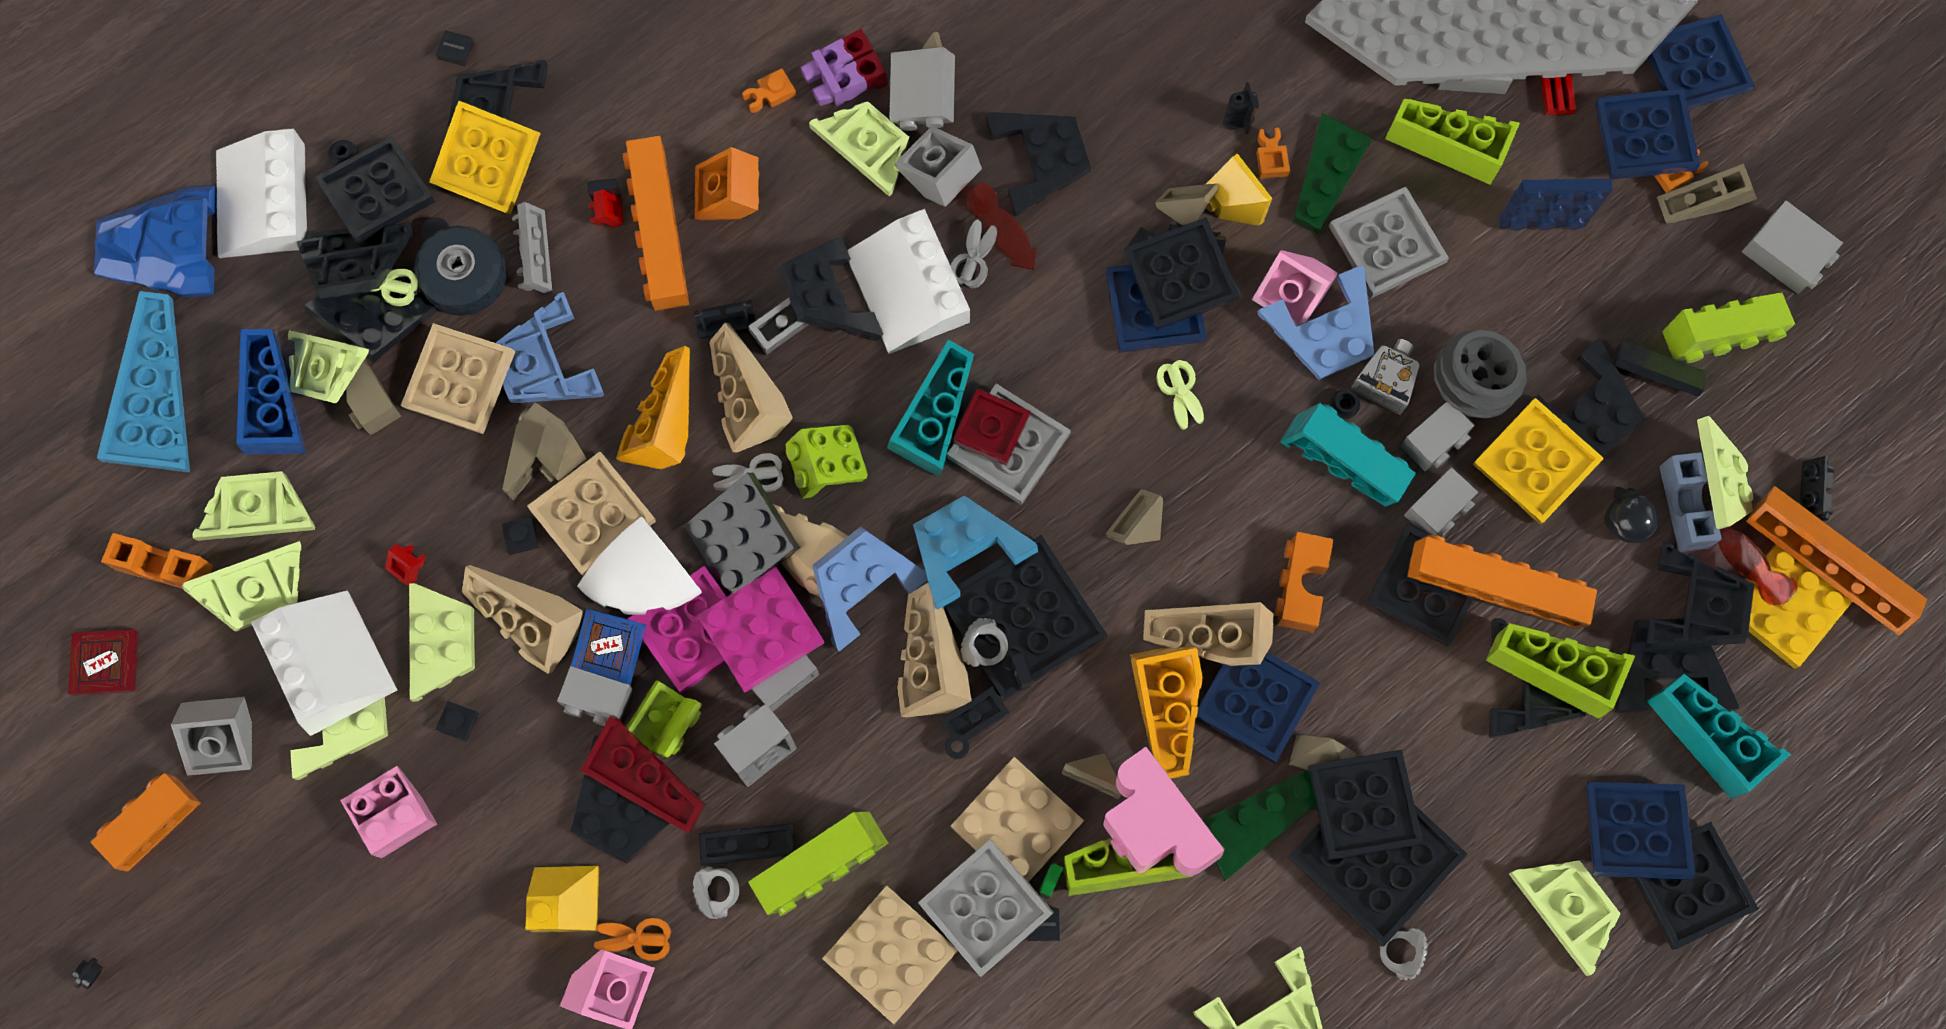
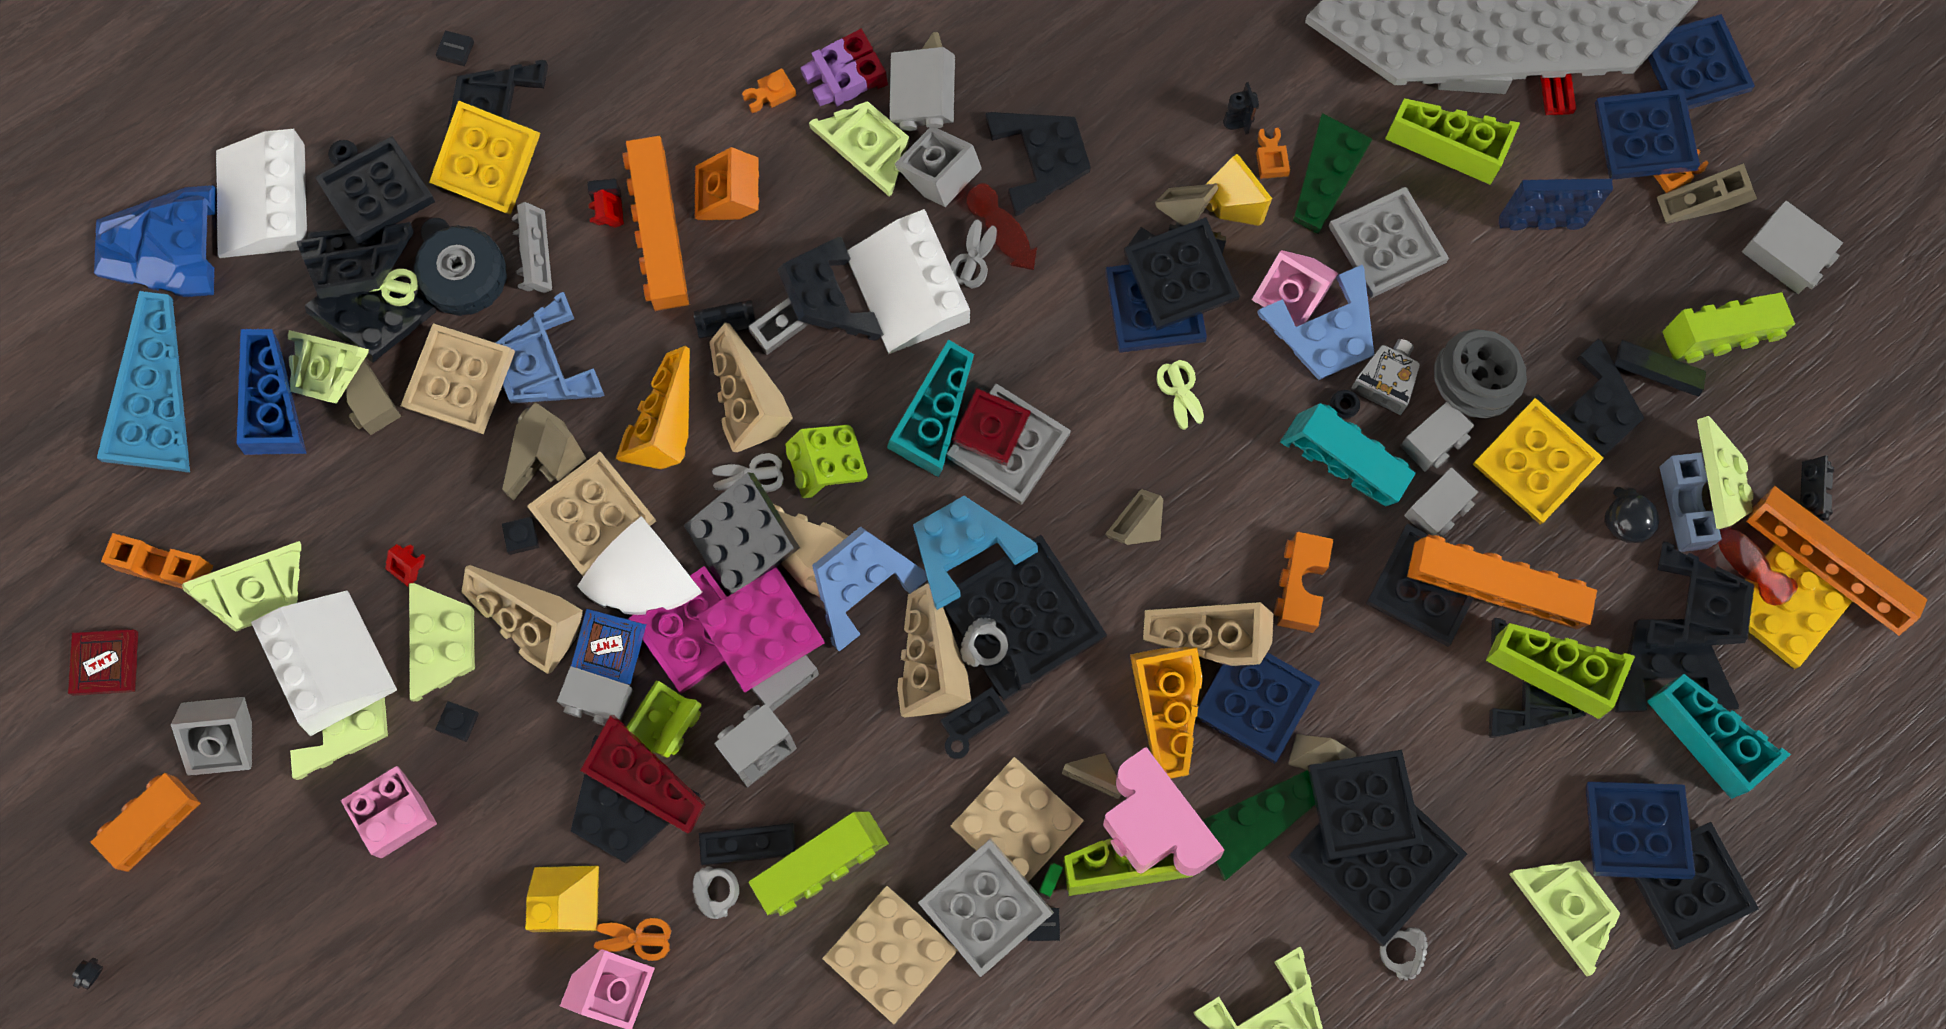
yellowish green wing [193,471,315,541] -> none

